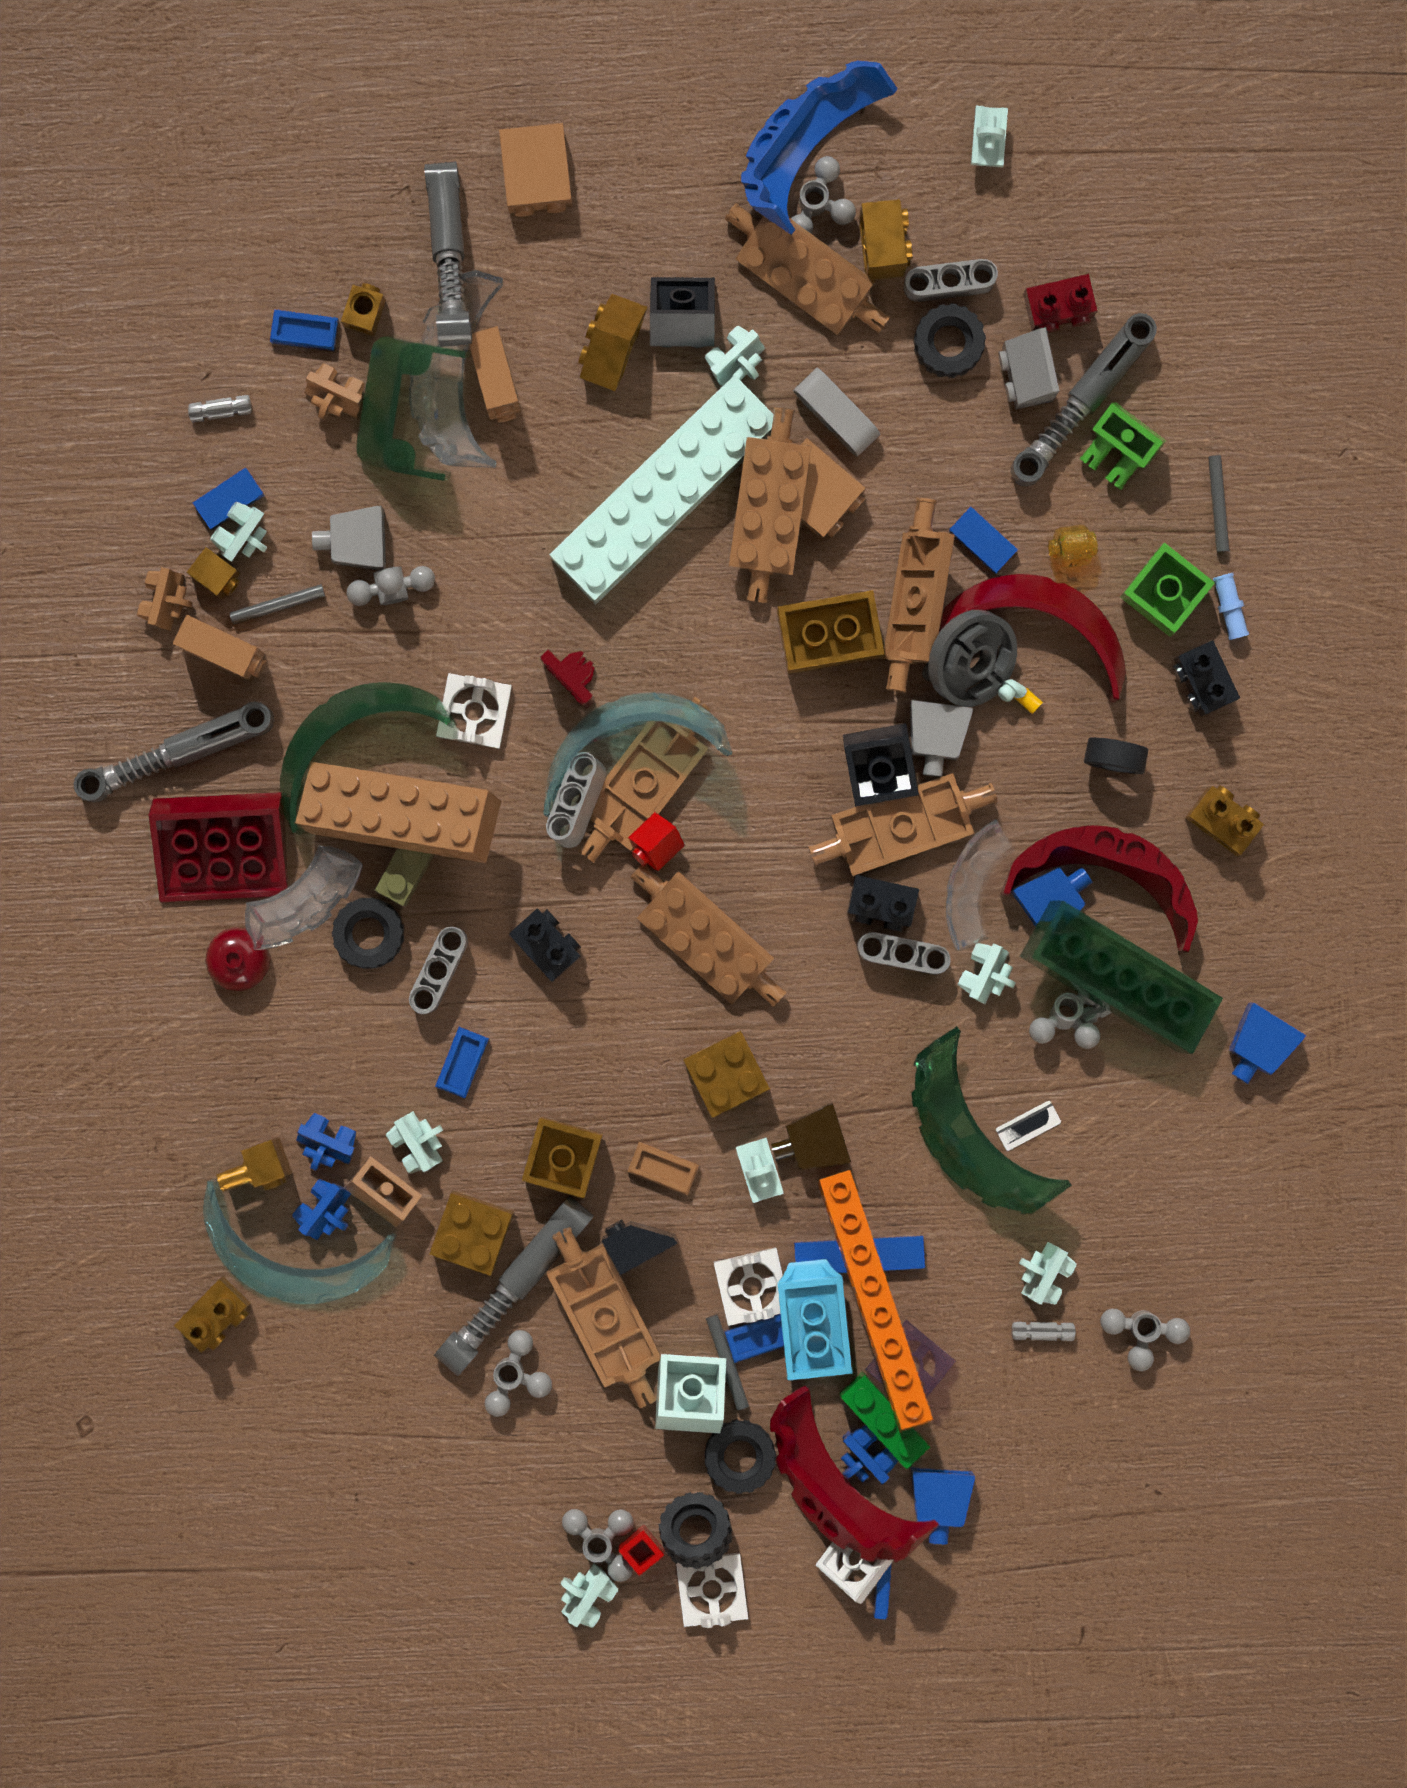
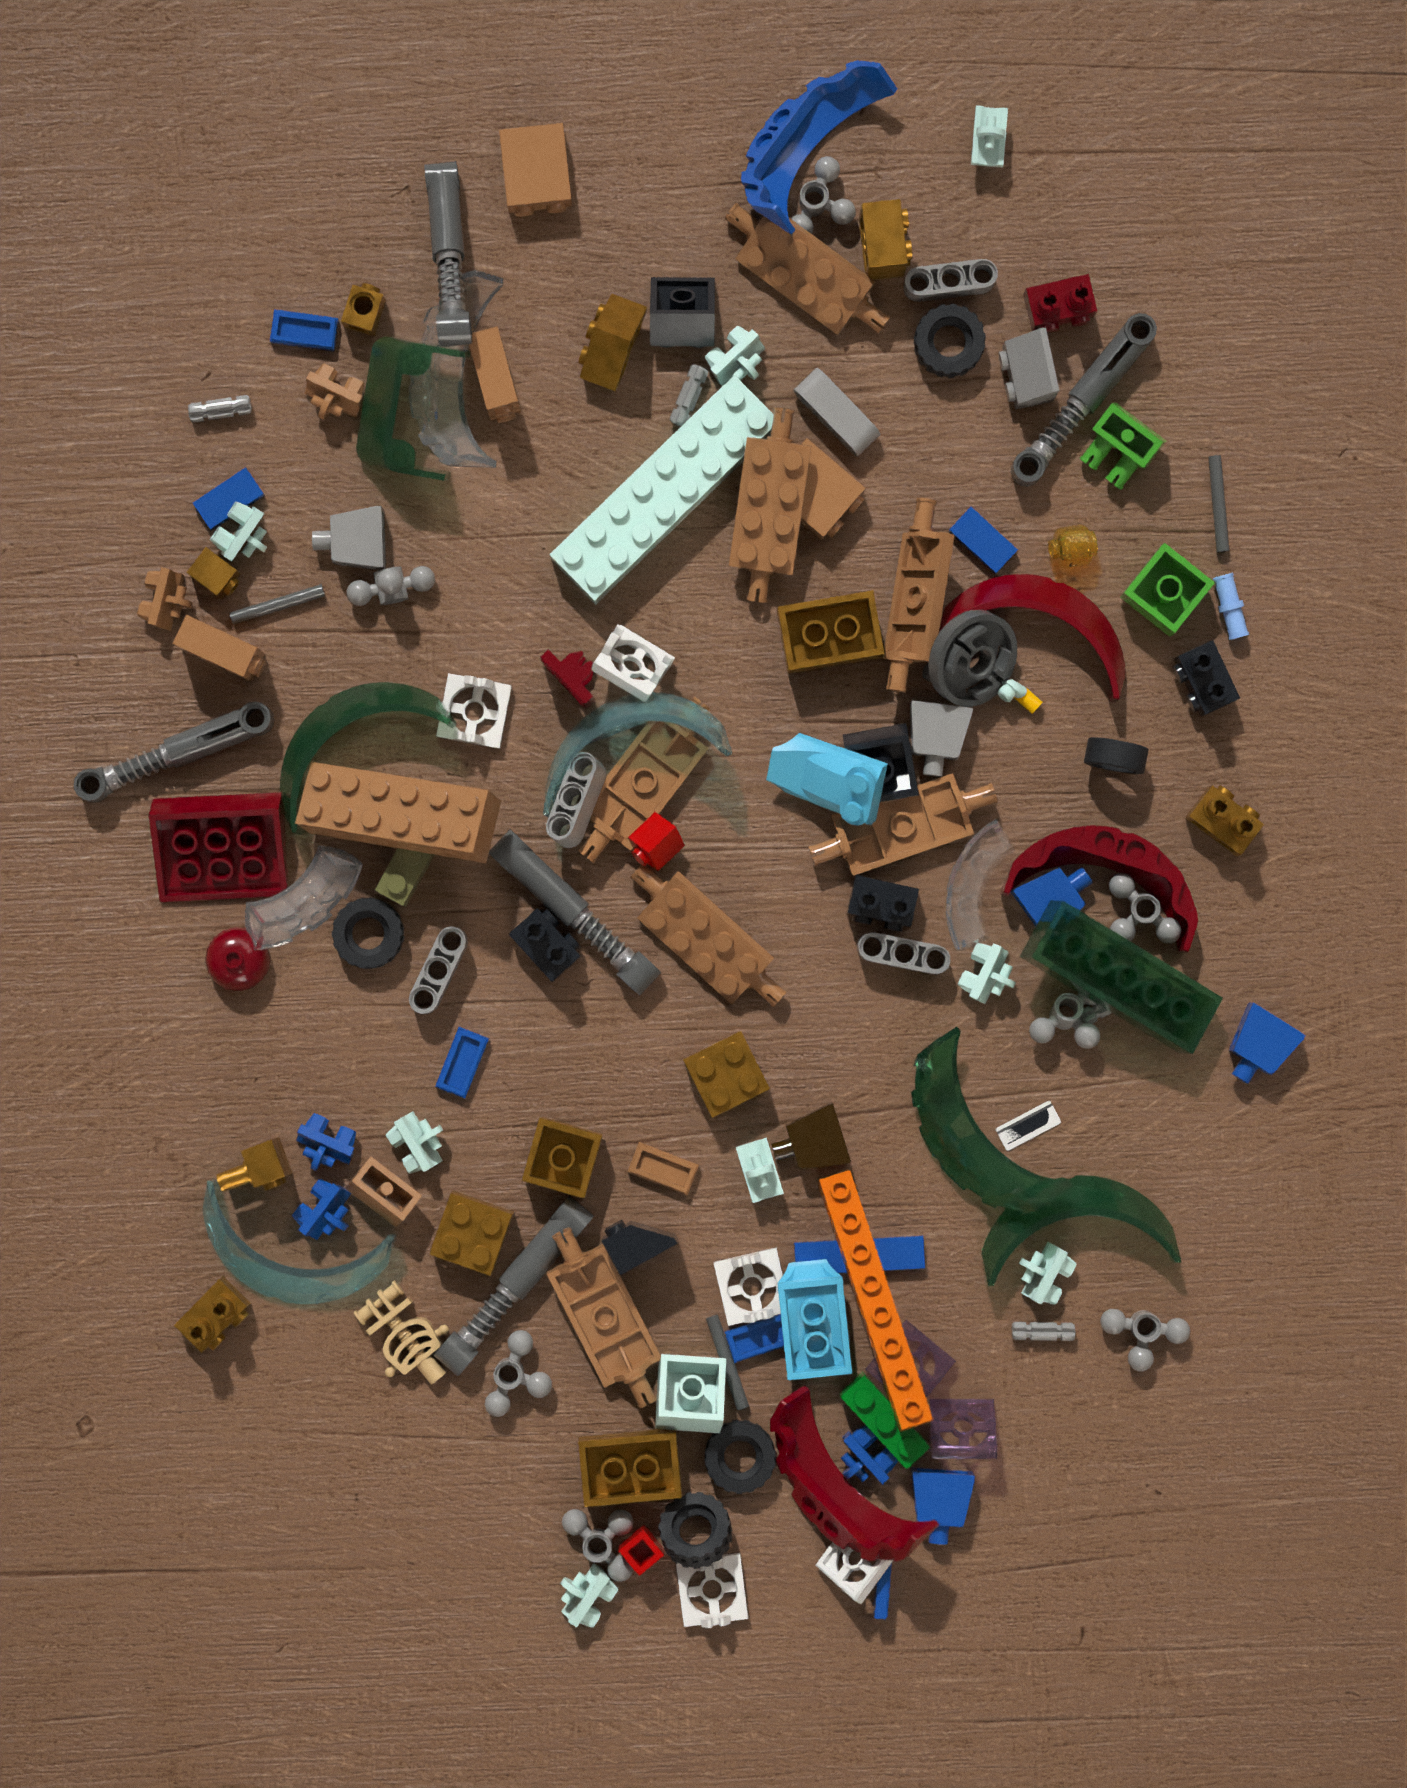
none -> tan torso [354,1280,449,1385]
none -> dark grey piece [489,829,662,996]
none -> pearl gold brick [578,1429,682,1507]
none -> white piece [592,624,675,703]
none -> light grey axle [670,365,708,427]
none -> medium azure slope [766,733,887,826]
none -> clear purple piece [929,1399,998,1459]
none -> clear green windscreen [981,1175,1182,1287]
none -> light grey piece [1109,873,1182,944]

